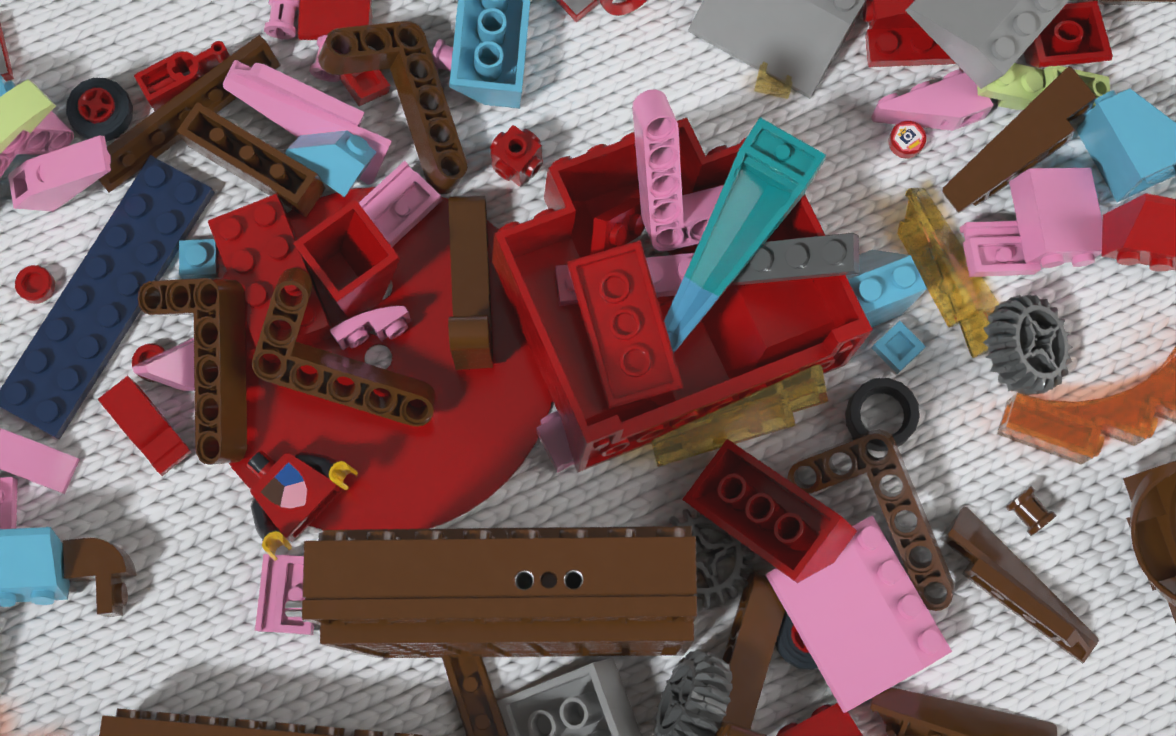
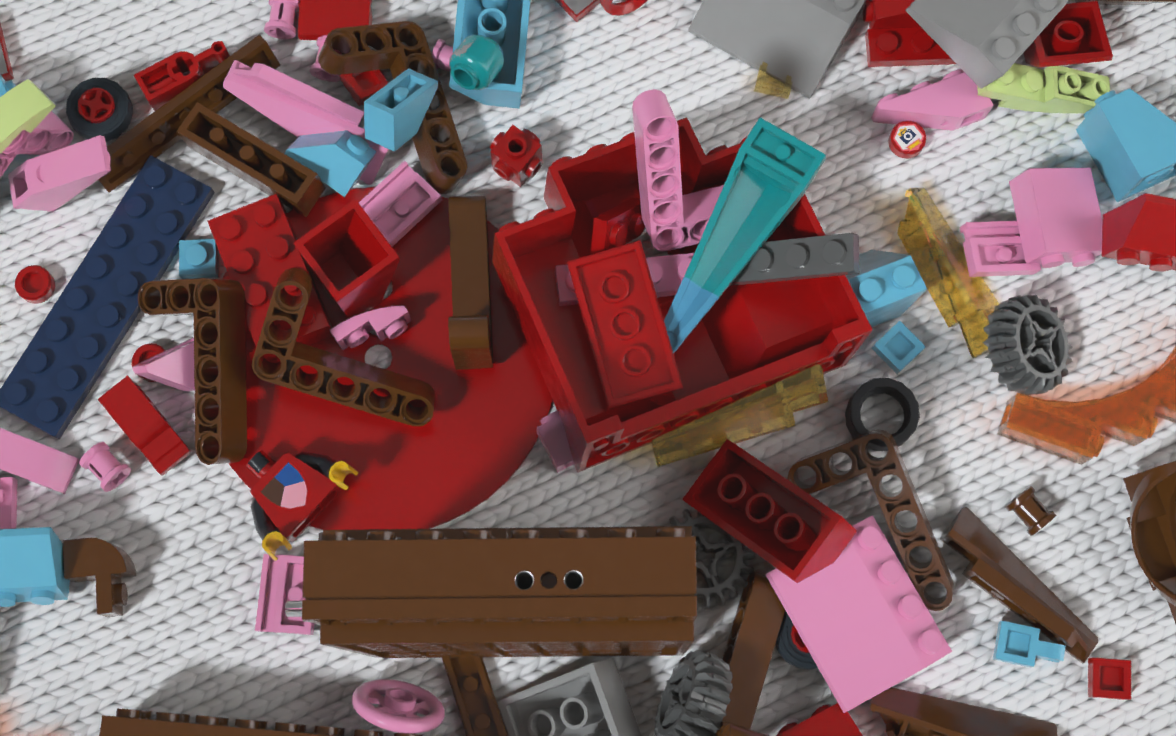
reddish brown wedge [942,67,1097,214] -> none
none -> bright pink bush [79,441,131,492]
none -> bright pink plate [352,679,445,734]
none -> medium azure slope [364,68,438,152]
none -> teal head [449,35,504,90]
none -> medium azure plate [993,621,1066,668]
none -> red plate [1088,658,1131,700]

